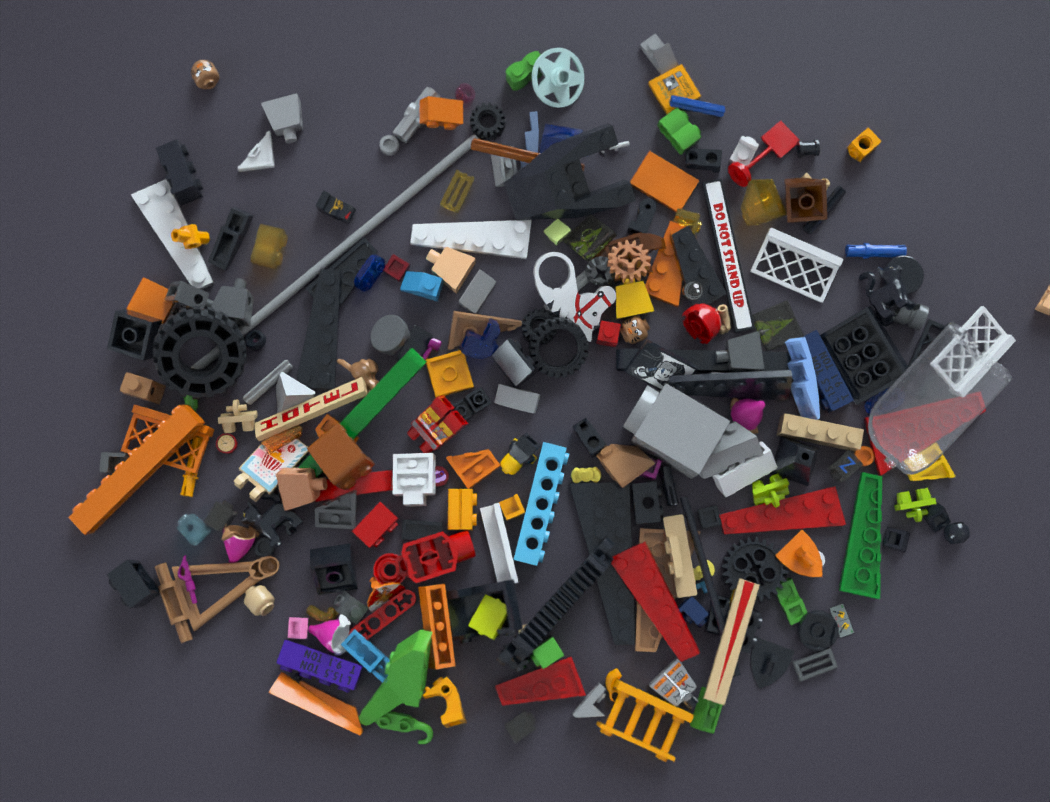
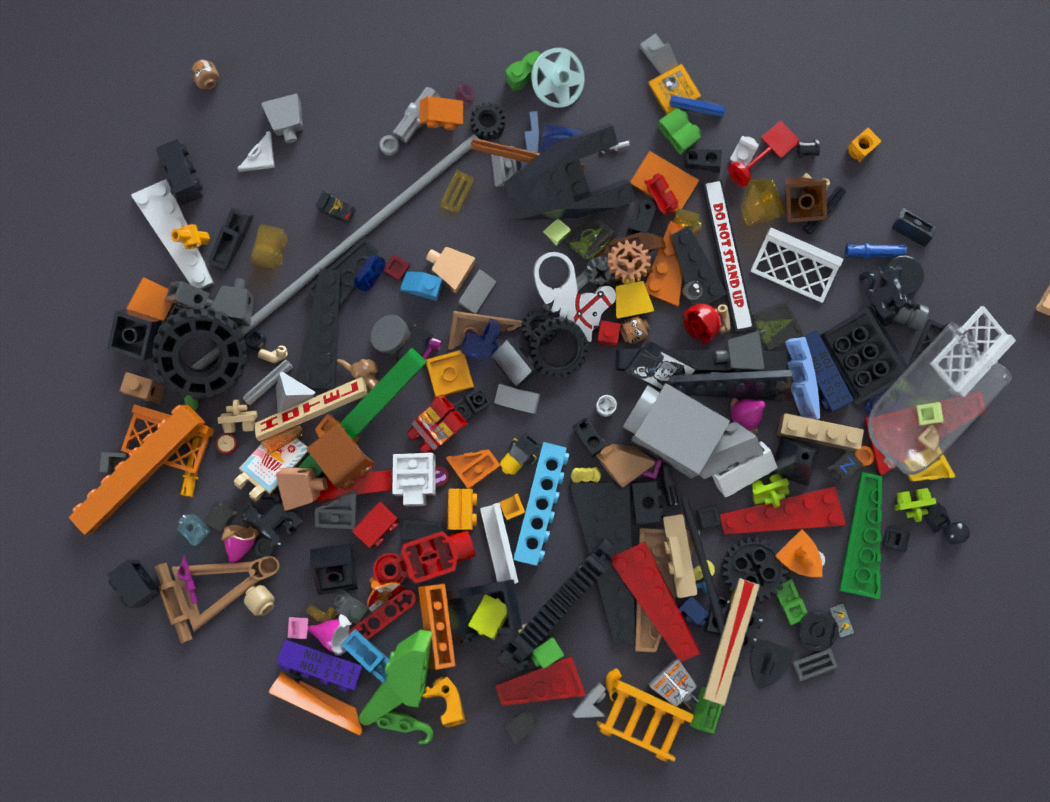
white wing [410,220,531,259] -> none
none -> tan arm [258,345,288,364]
none -> white wheel [596,395,617,417]
none -> red hinge [644,173,679,215]
none -> black slope [892,208,937,247]
none -> yellowish green slope [916,402,943,425]
none -> tan tile [918,424,939,453]

